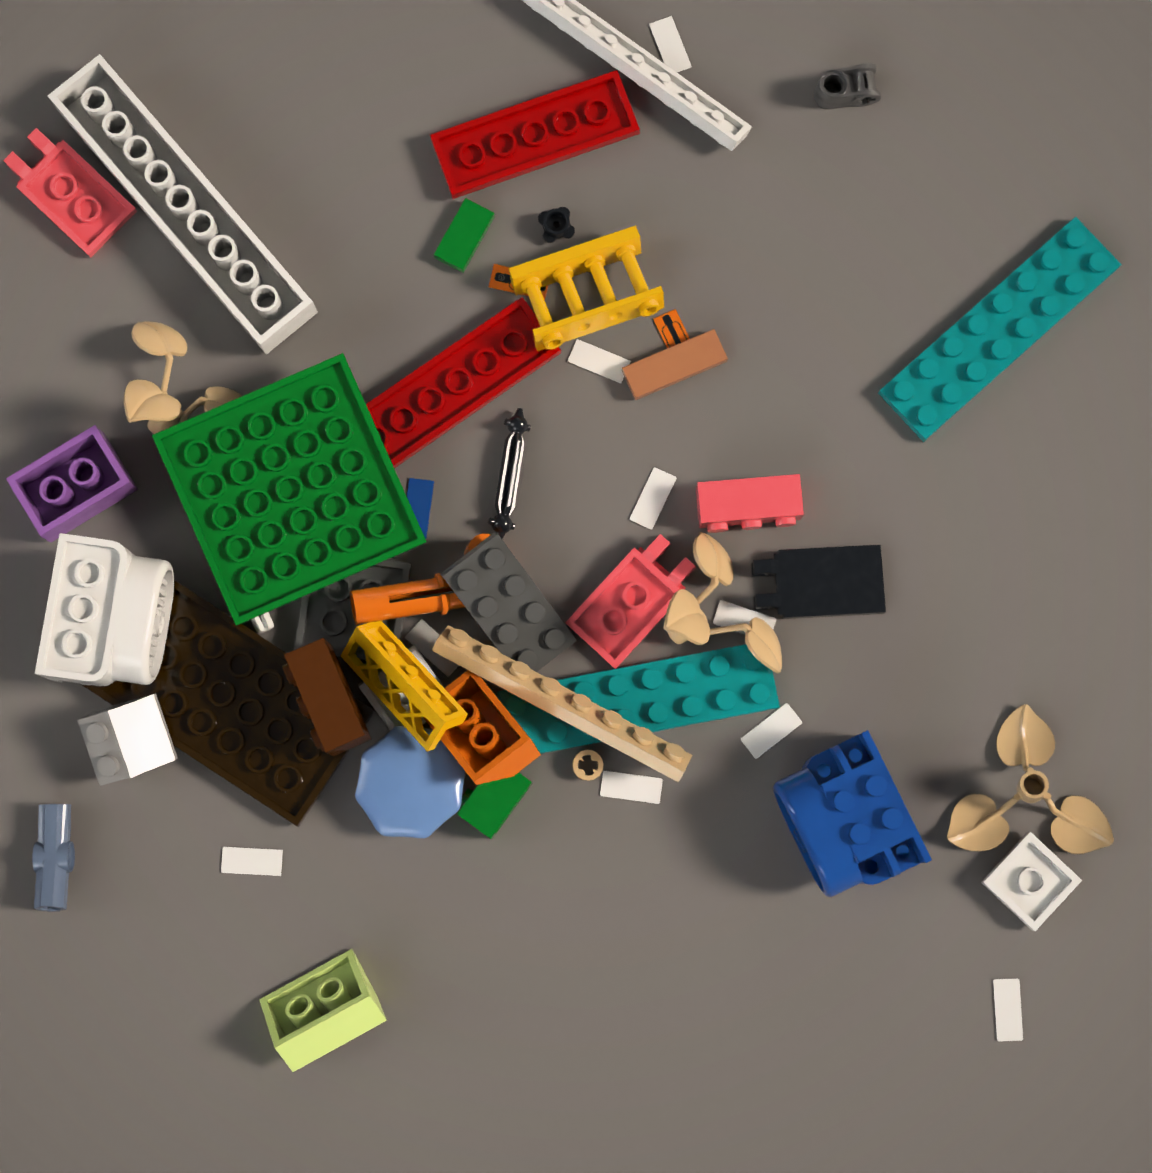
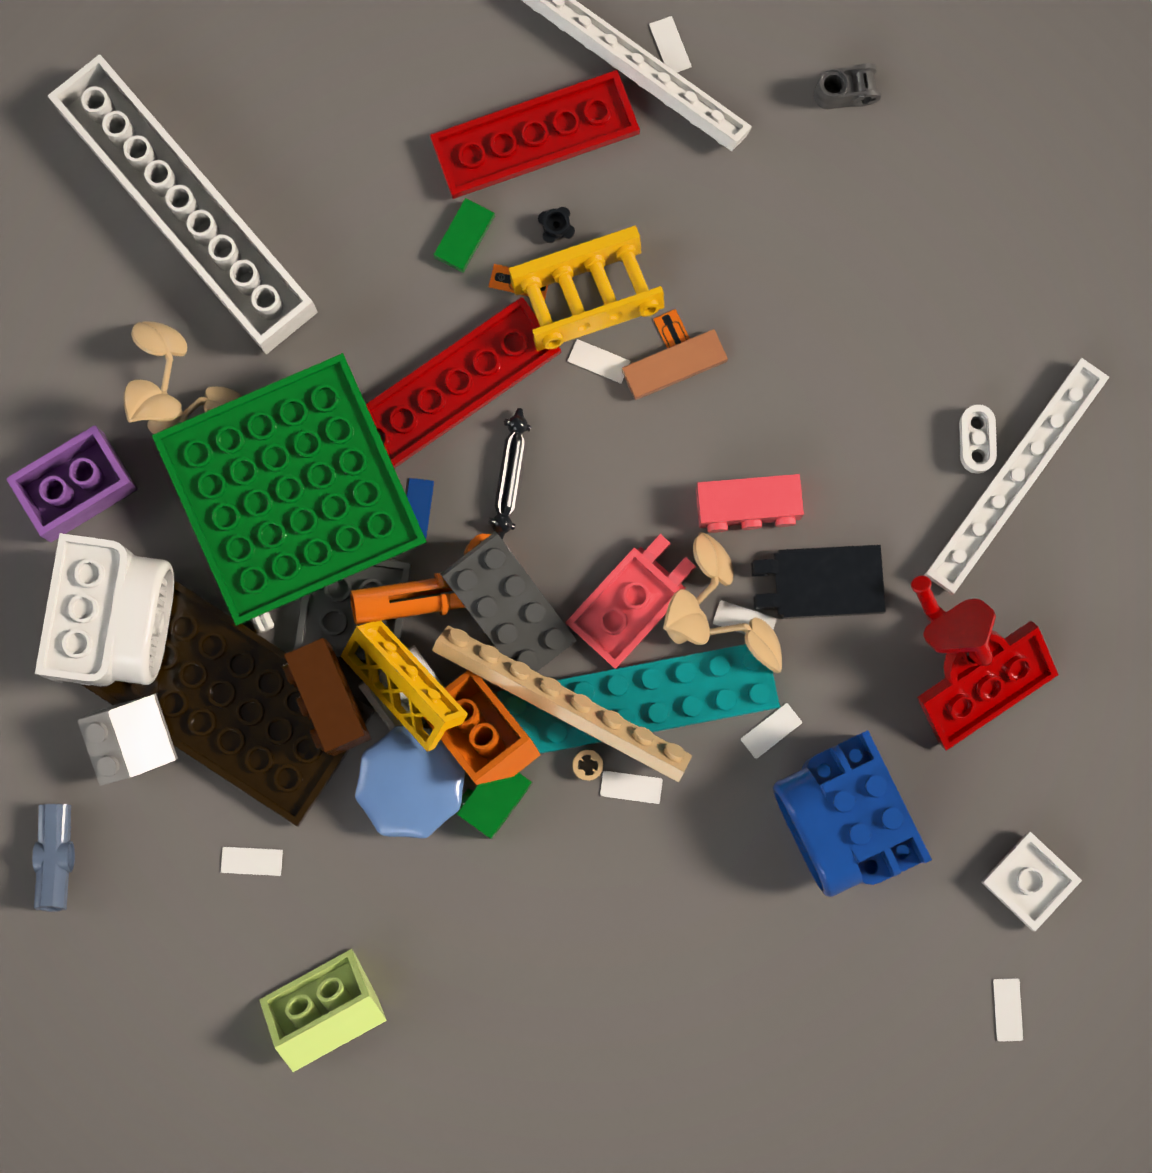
coral tile [3,128,137,258] -> none
white sticker [405,619,459,677] -> none
white sticker [630,467,676,530] -> none
teal plate [878,217,1122,442] -> none
tan plant [947,704,1114,854] -> none
none -> red plate [911,575,1059,751]
none -> white plate [924,358,1109,595]
none -> white plate [959,404,997,474]

